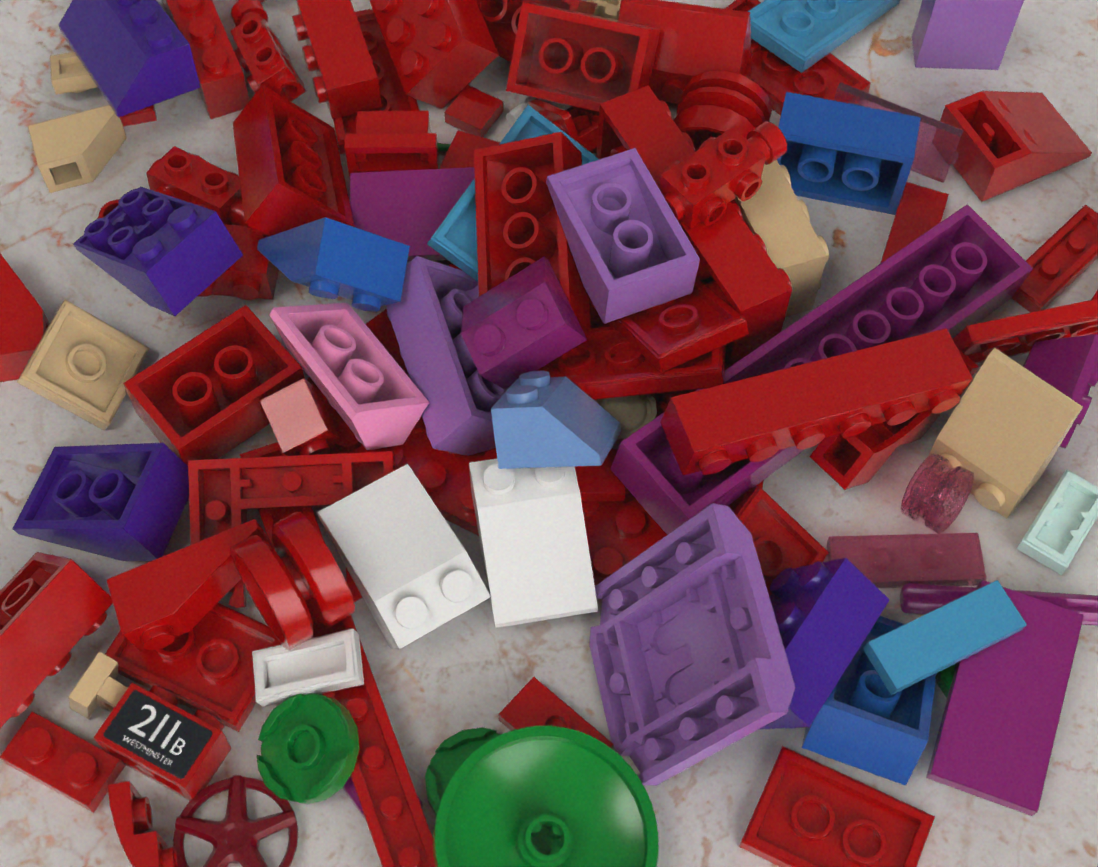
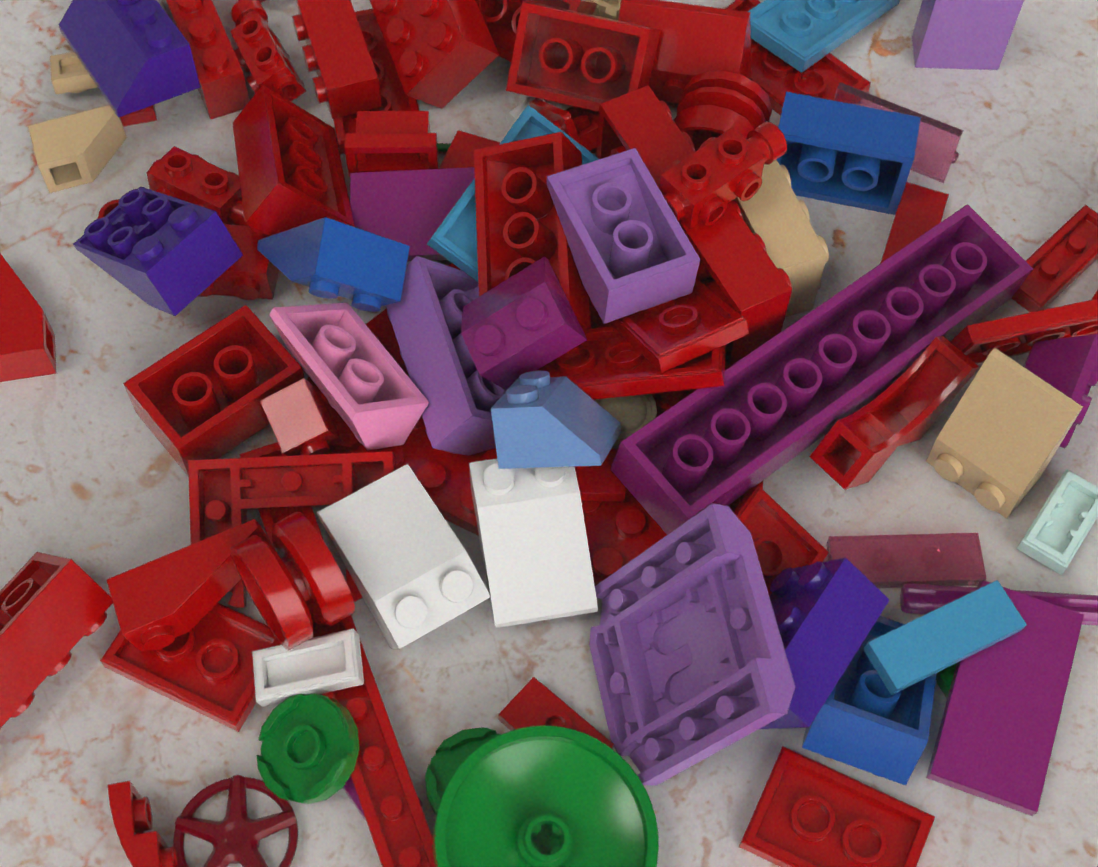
red plate [0,711,125,813] -> none
dark purple slope [12,443,189,561] -> none
tan tile [17,299,150,430] -> none
tan tile [68,651,128,719] -> none
brick [94,682,231,801] -> none
red tile [444,85,504,137] -> none
red brick [660,328,973,476] -> none
clear pink wheel [901,453,974,534] -> none
red slope [934,91,1092,202] -> none

